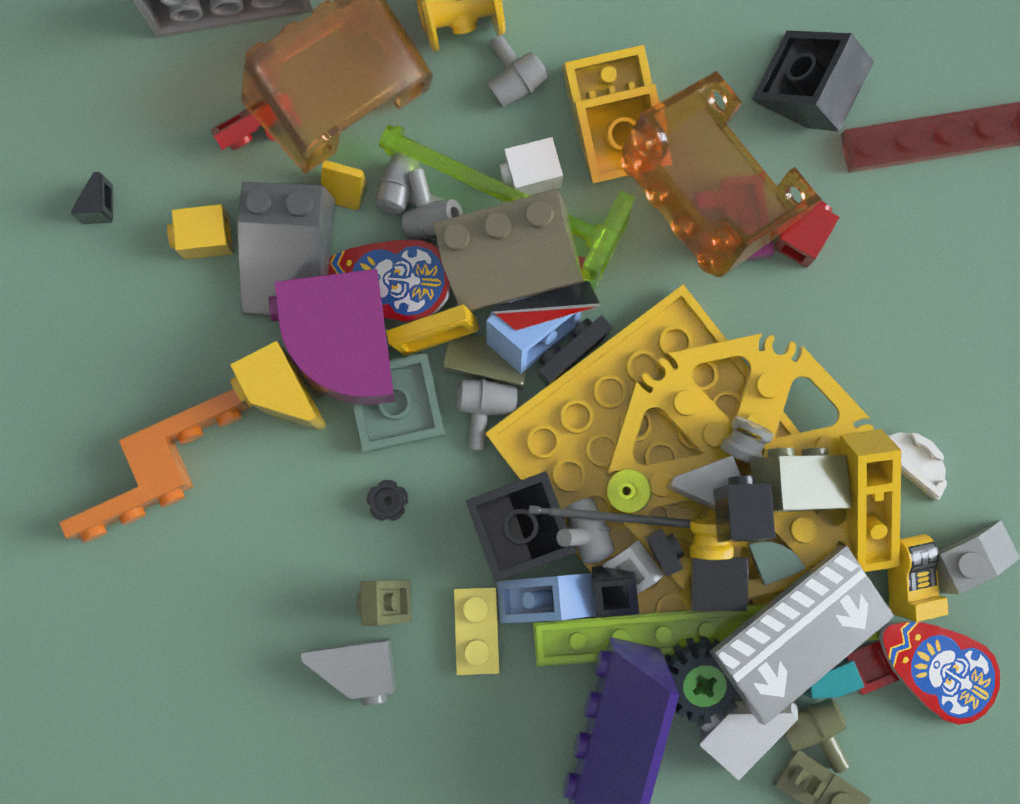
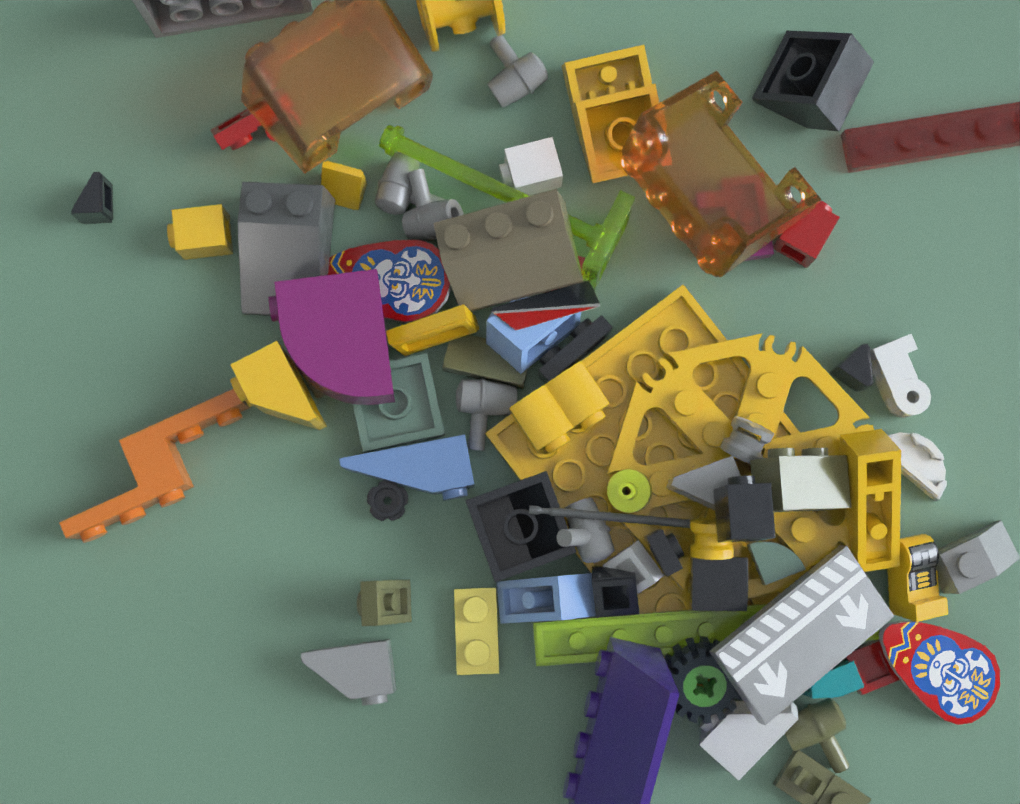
none -> medium blue slope [339,434,475,501]
none -> yellow brick [509,361,609,454]
none -> black slope [829,344,874,392]
none -> white leg [870,334,931,418]

